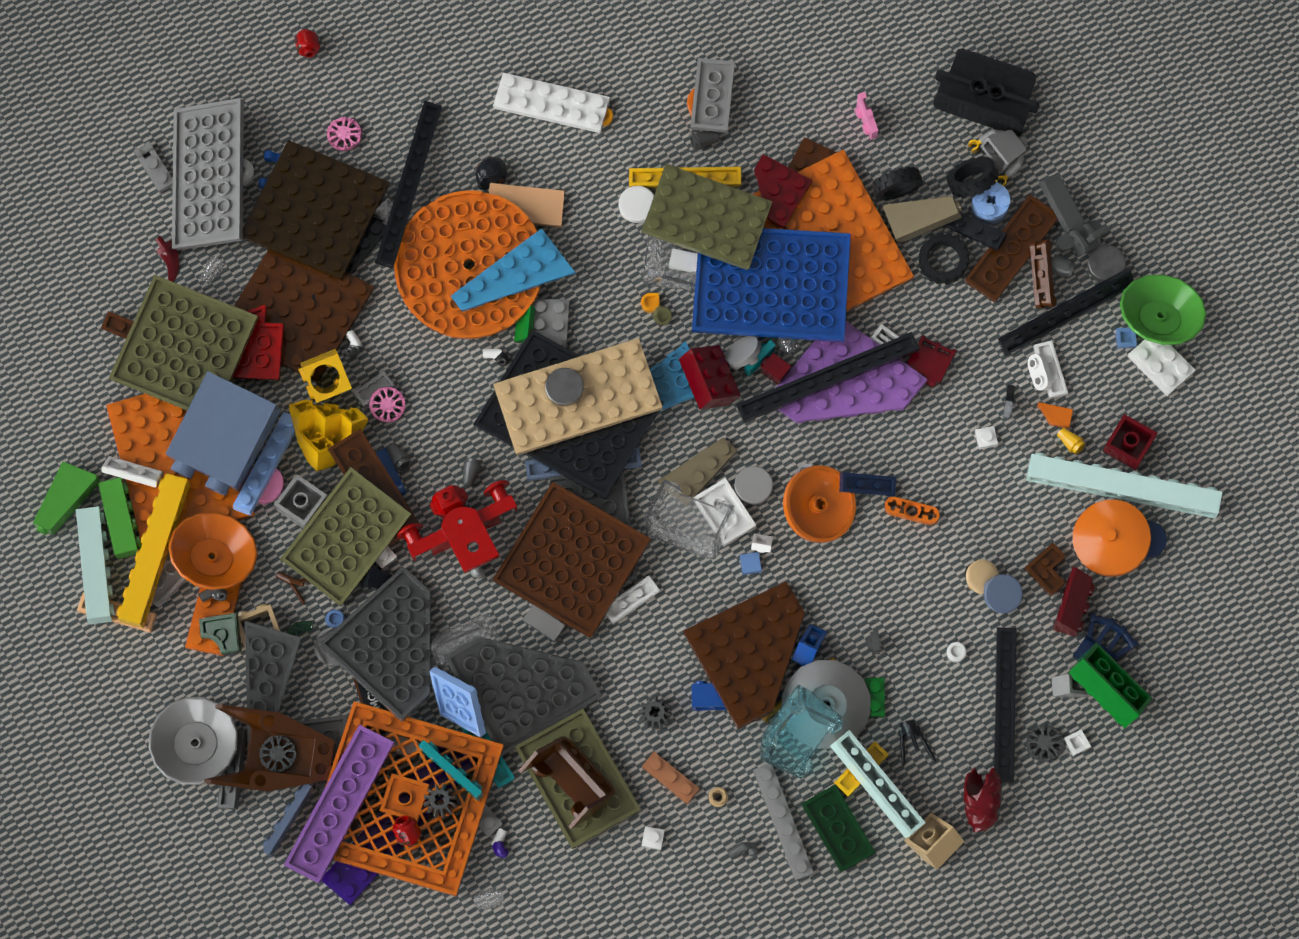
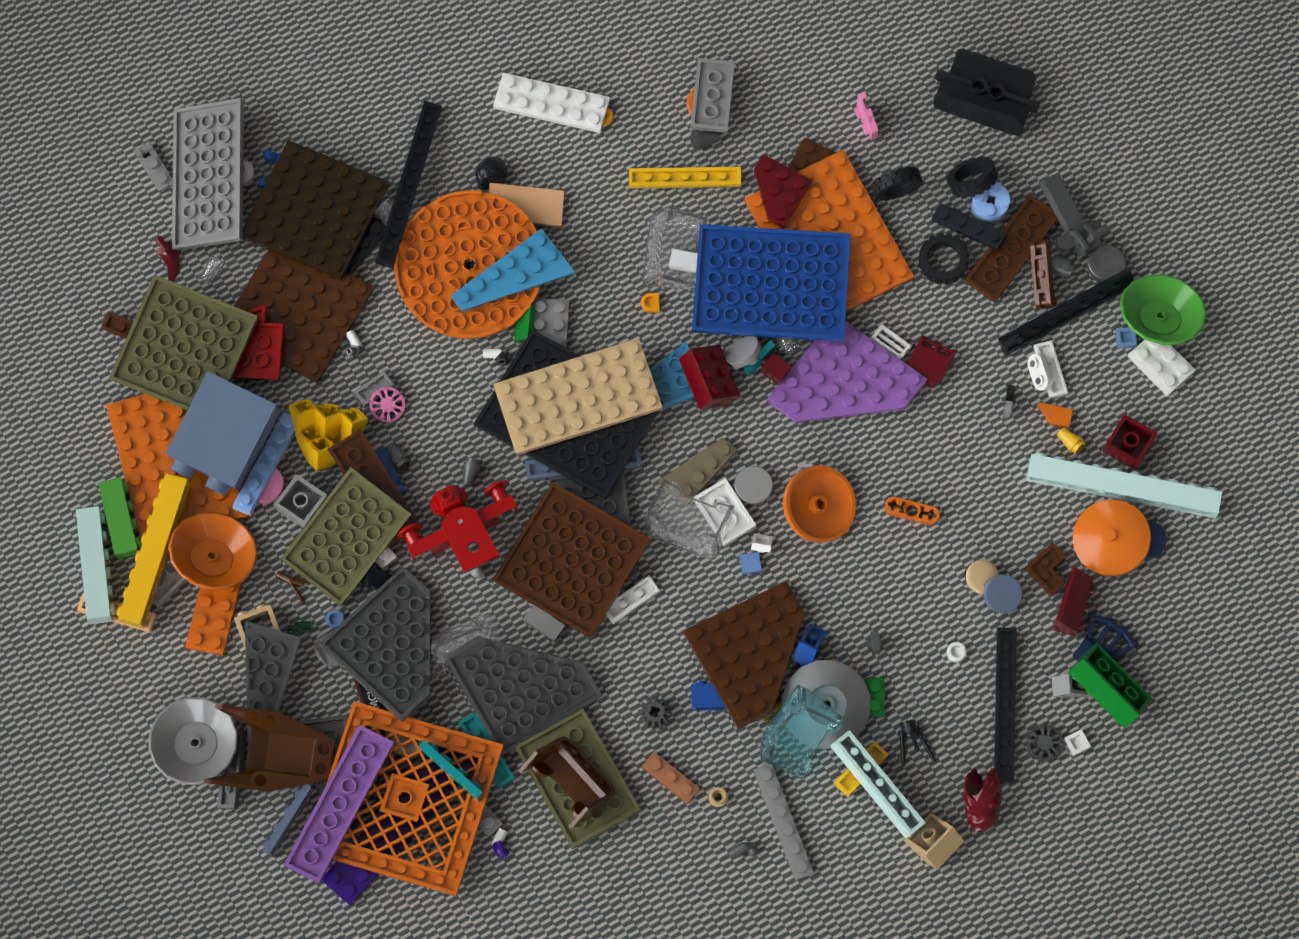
bright green slope [33,462,101,535] -> none
white tile [102,456,163,488] -> none
dark grey arm [198,589,228,602] -> none
tile [199,613,242,655] -> none
dark grey wheel [259,735,297,773] -> none
red head [294,29,320,58] -> none
yellow brick [298,349,352,403] -> none
bright pink wheel [327,117,362,151] -> none
red head [392,815,421,846] -> none
dark grey gear [423,784,457,818] -> none
light blue plate [429,667,486,737] -> none
clear brick [474,887,504,911] -> none
flat silver tile [545,368,584,406] -> none
white tile [619,186,654,223] -> none
olive plate [641,164,772,270] -> none
white plate [642,826,665,850] -> none
olive tile [652,305,672,325] -> none
black plate [736,332,920,423] -> none
dark green plate [801,785,875,873] -> none
dark blue plate [839,472,896,496] -> none
dark tan slope [883,196,963,244] -> none
light grey torso [968,129,1028,187] -> none
white plate [975,426,998,450] -> none

